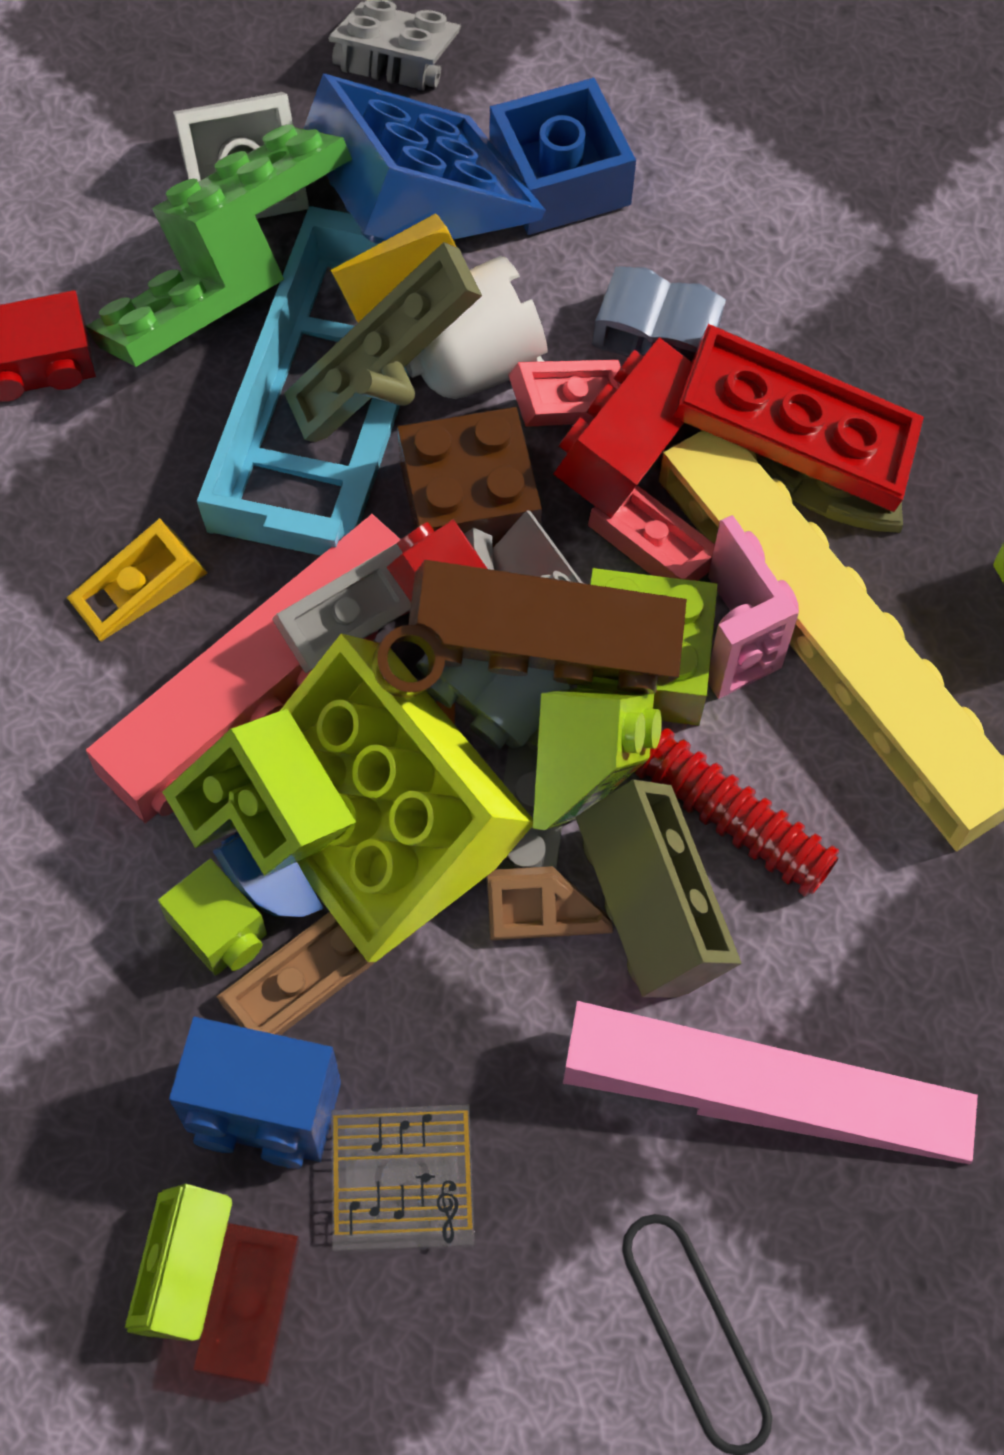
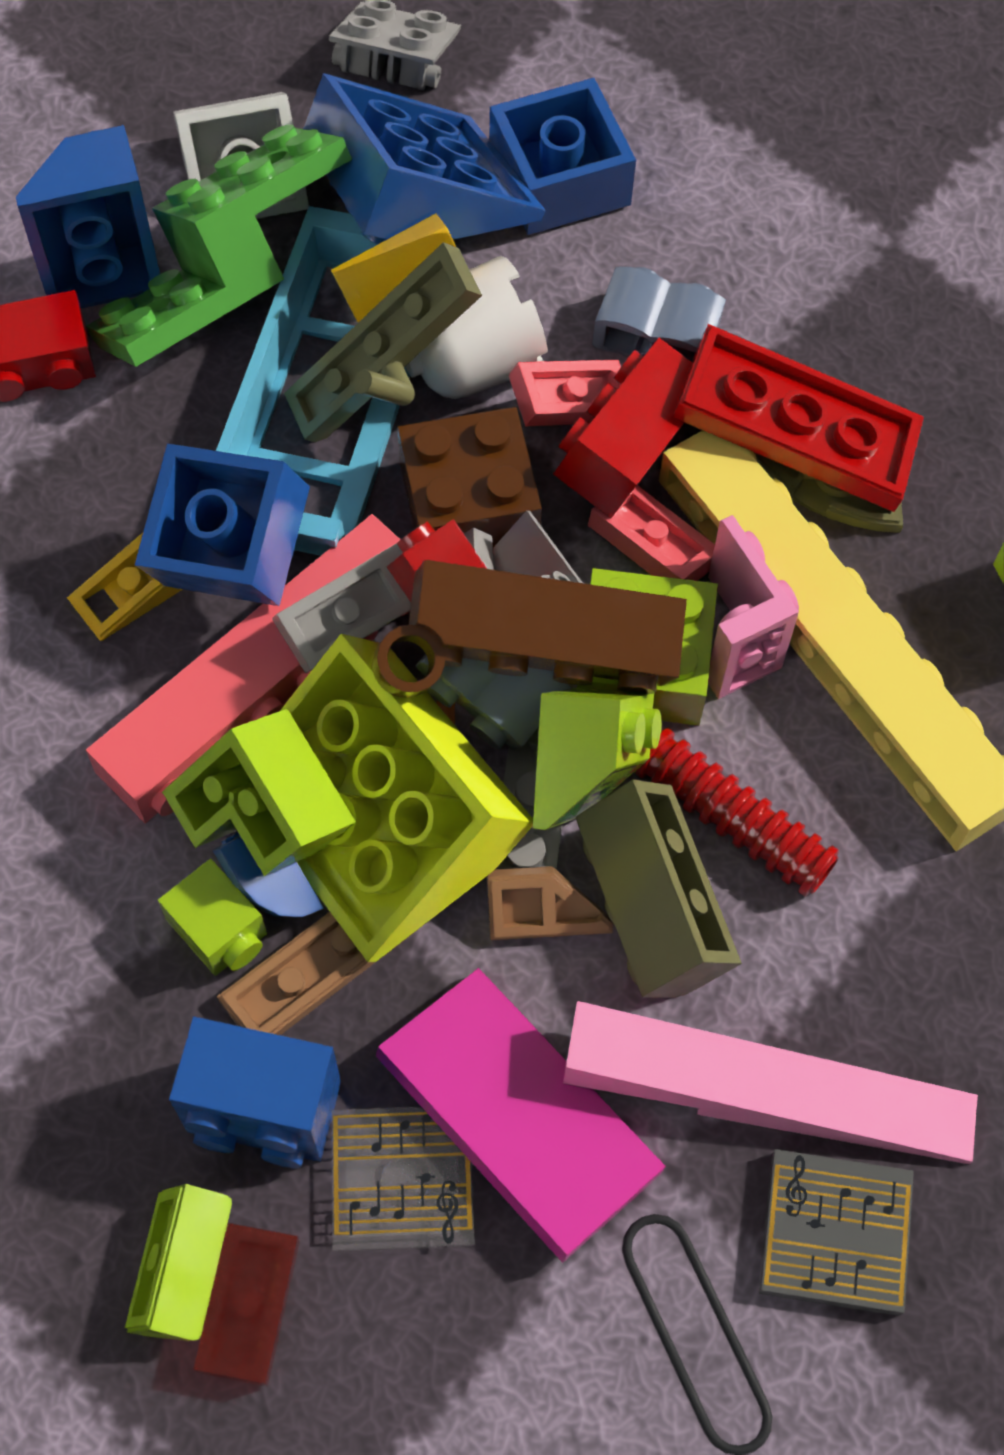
none -> blue slope [16,125,160,309]
none -> blue brick [135,443,310,606]
none -> dark pink tile [376,968,666,1263]
none -> dark grey tile [759,1149,914,1316]

